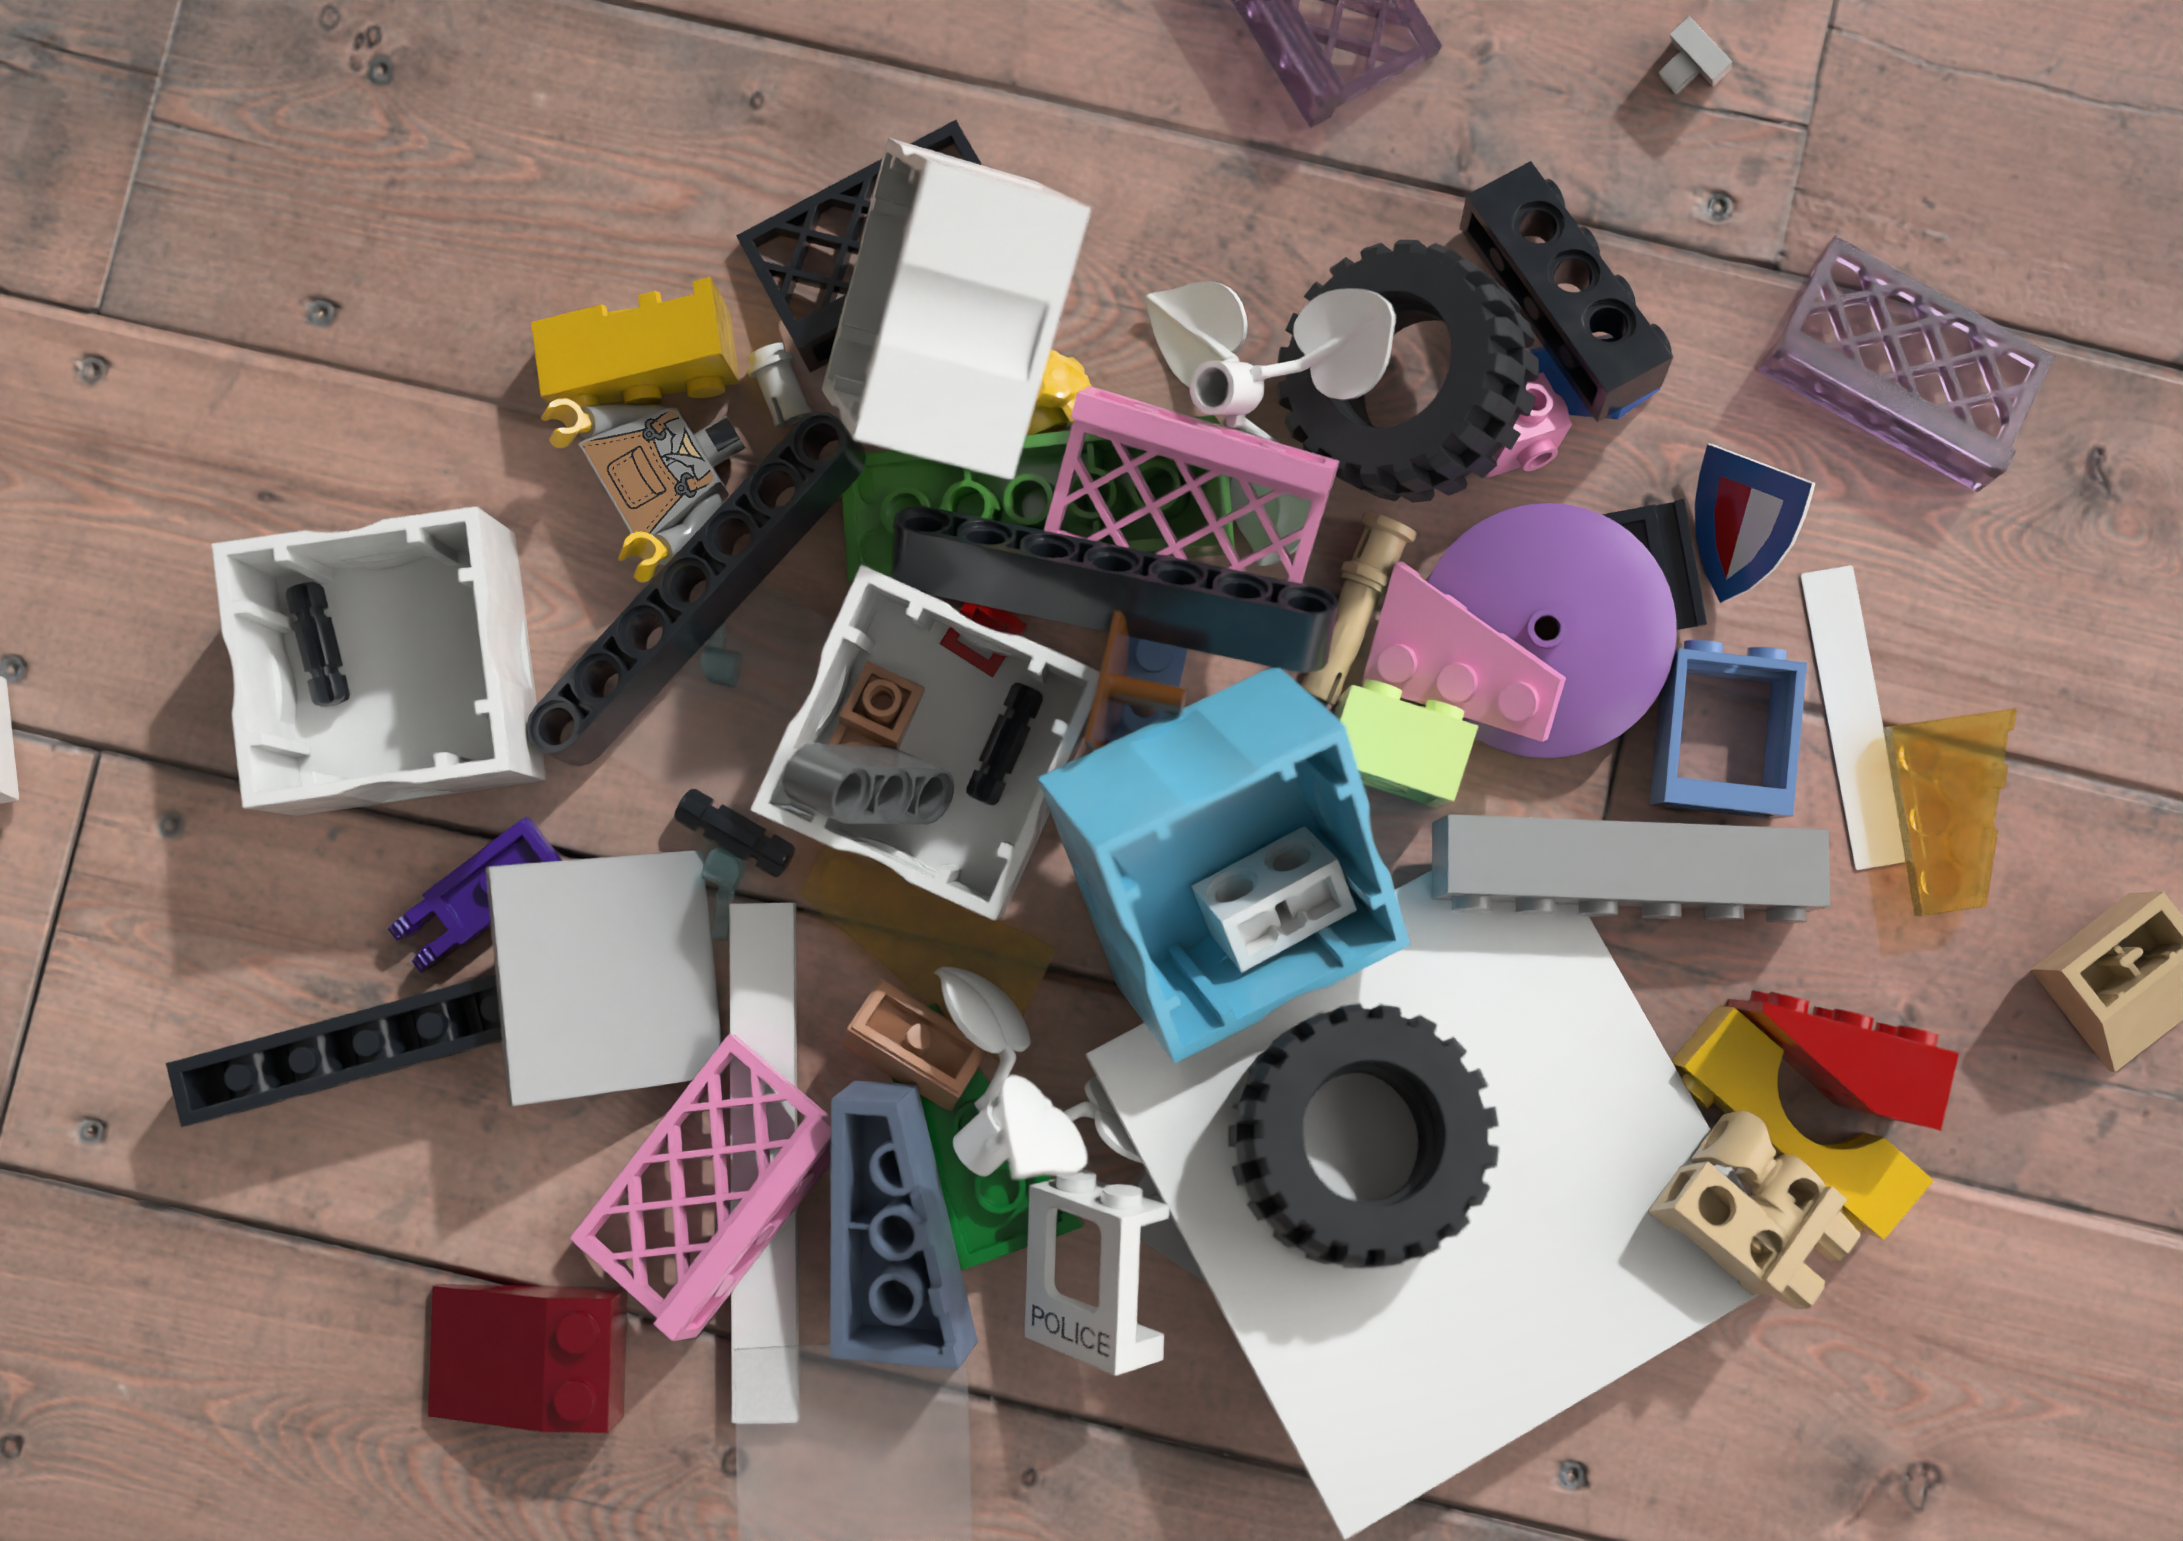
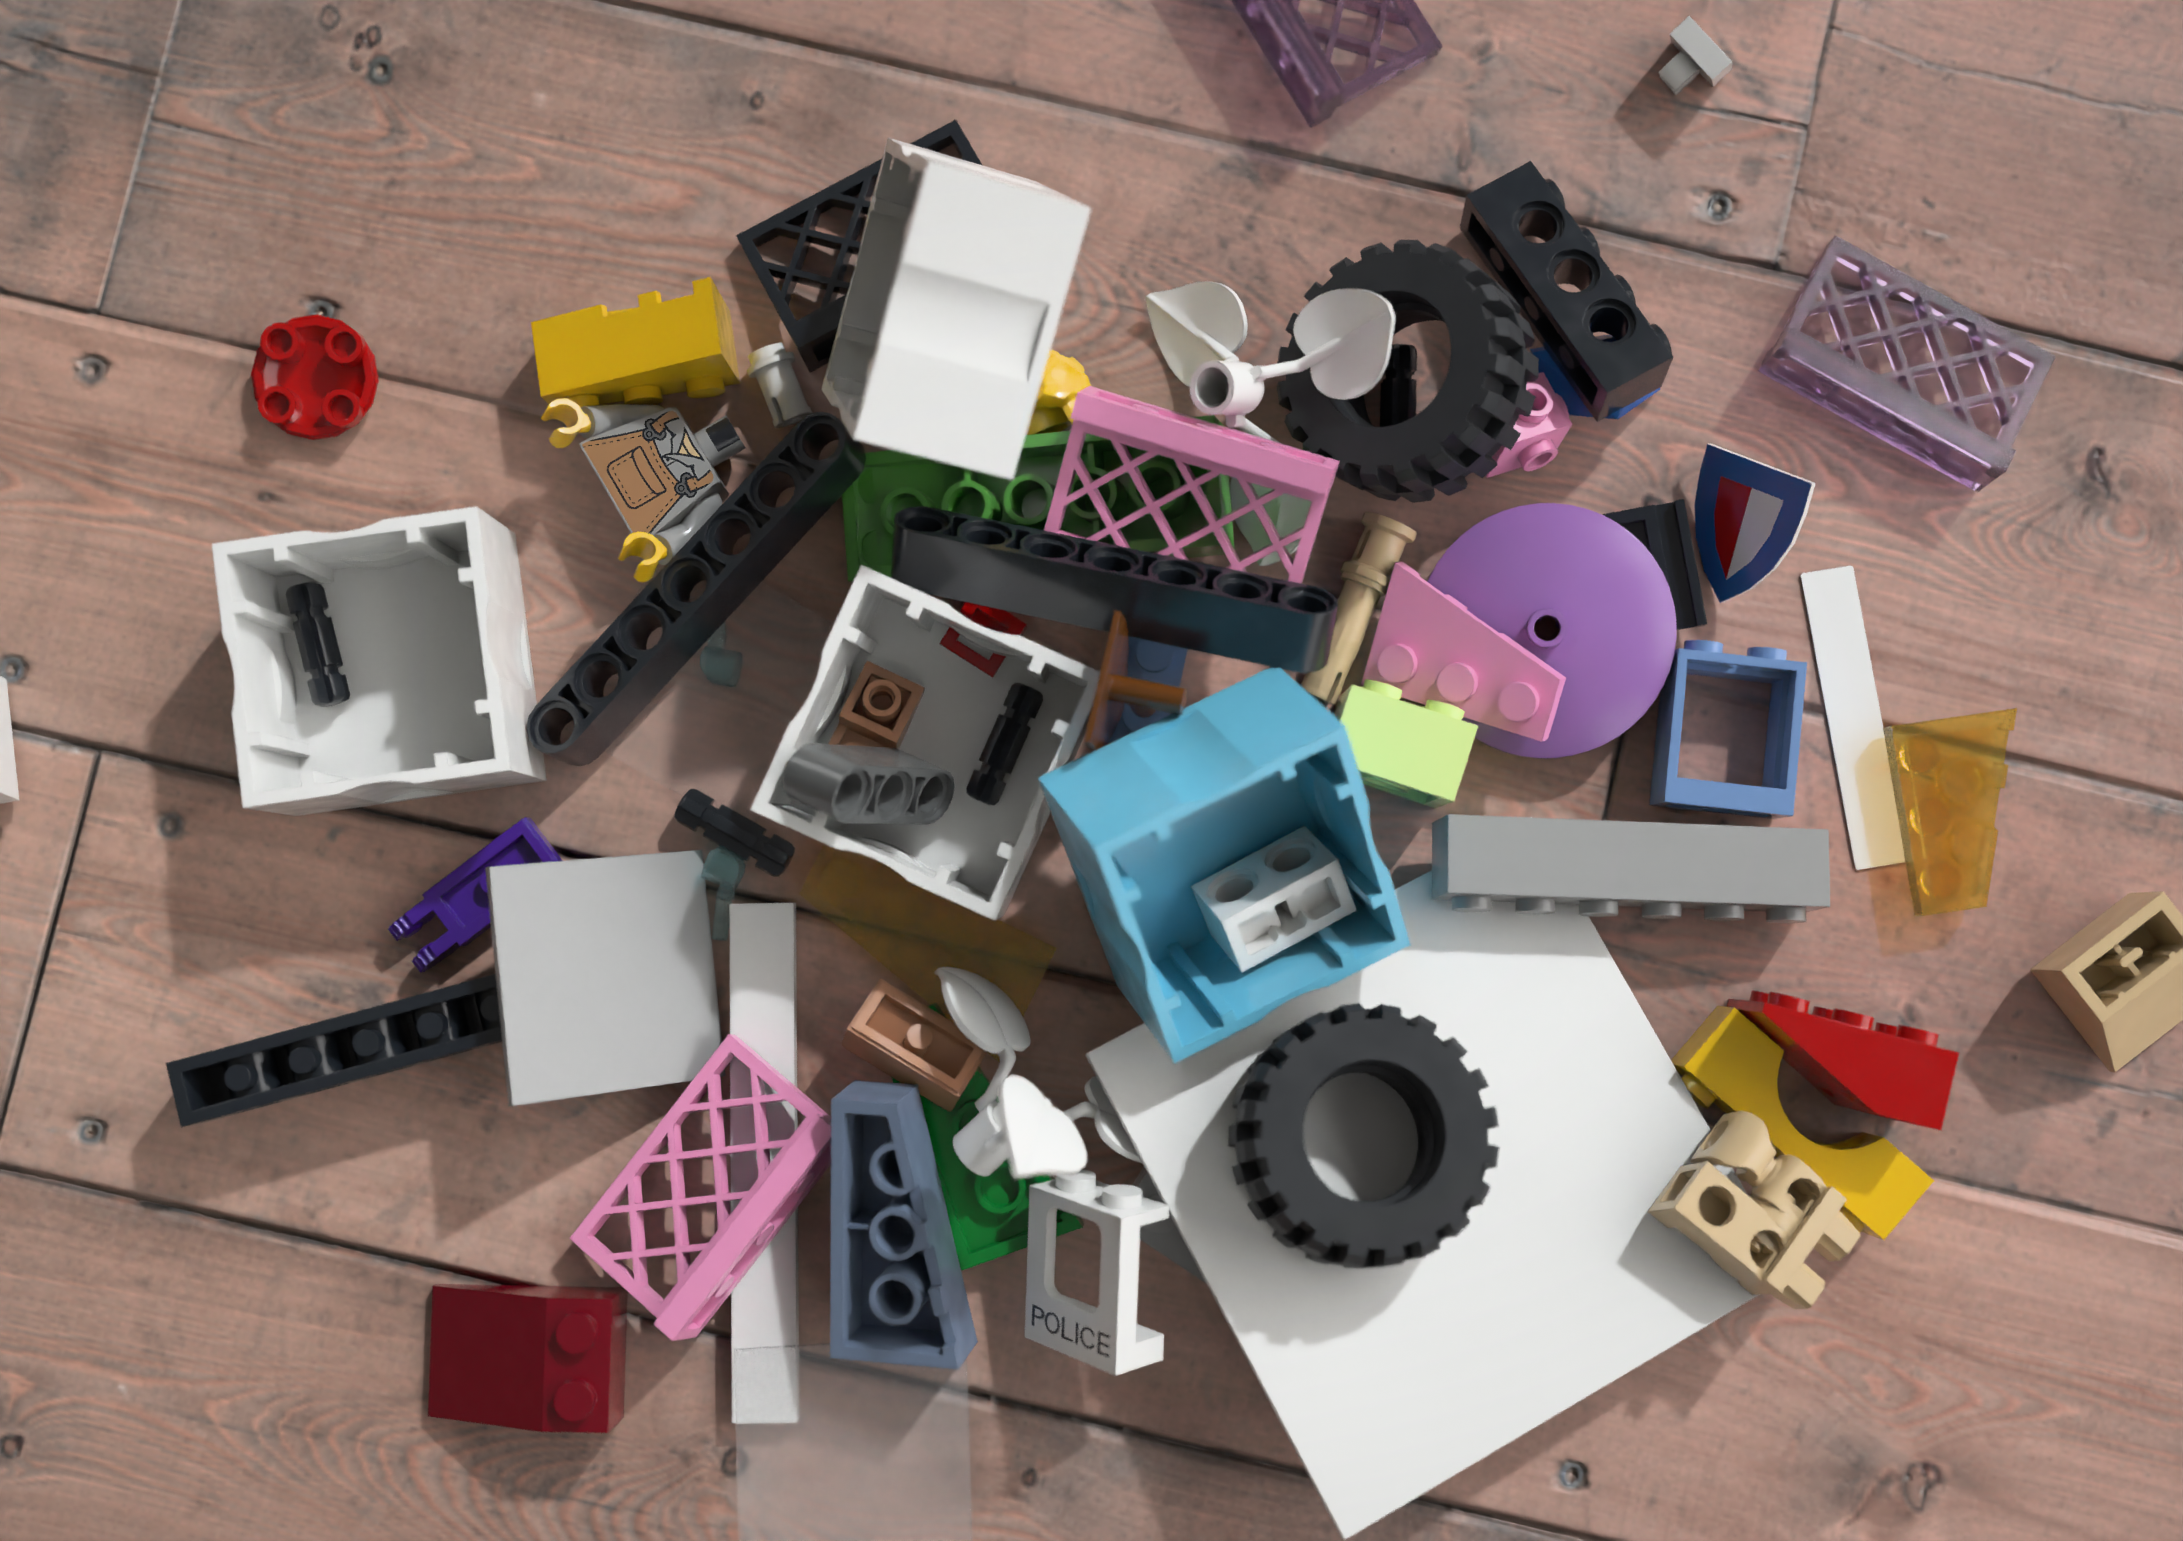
none -> red dish [251,314,379,440]
none -> black axle [1380,344,1417,427]

